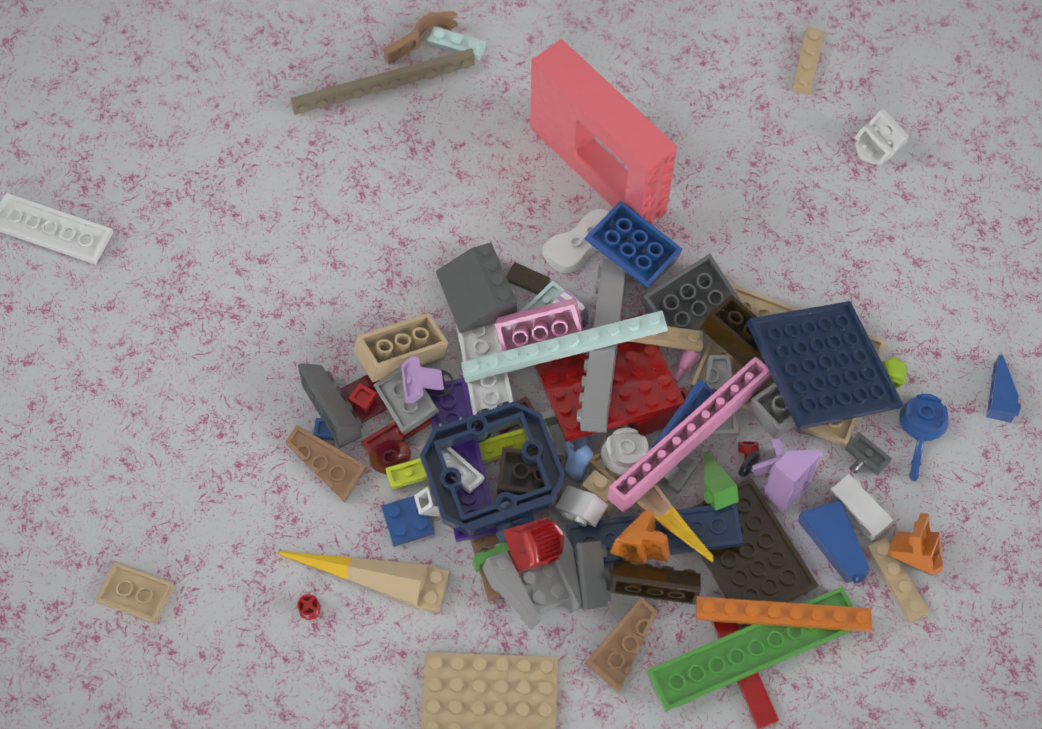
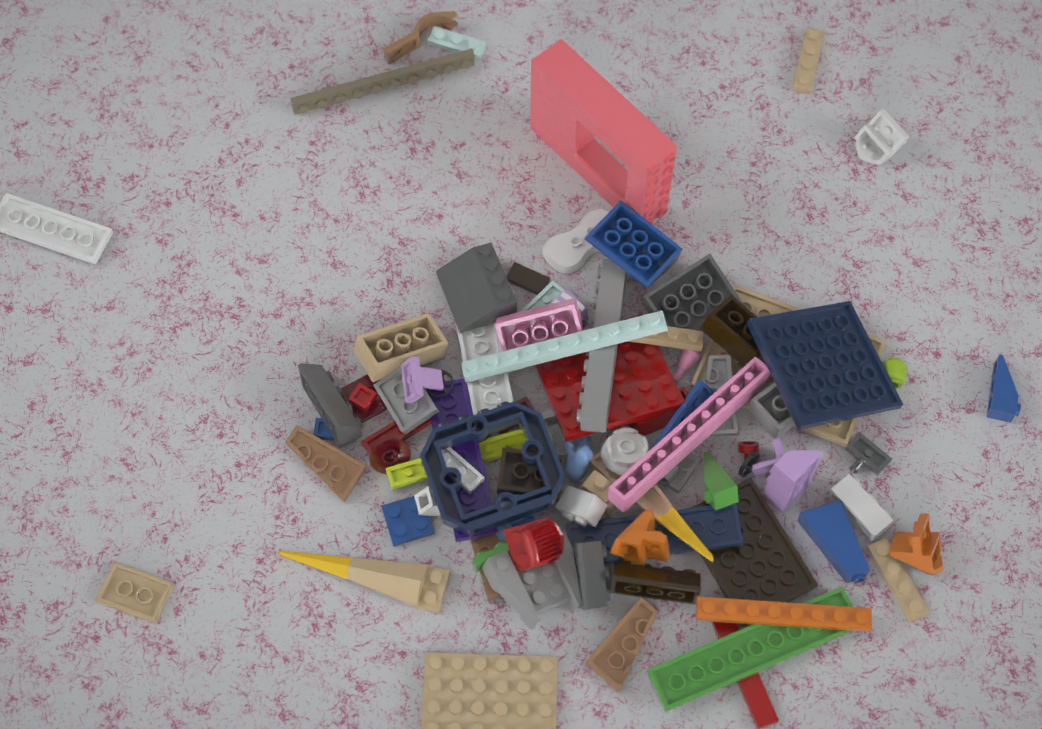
red wheel [297,594,321,620] -> none
blue piece [899,394,949,481] -> none

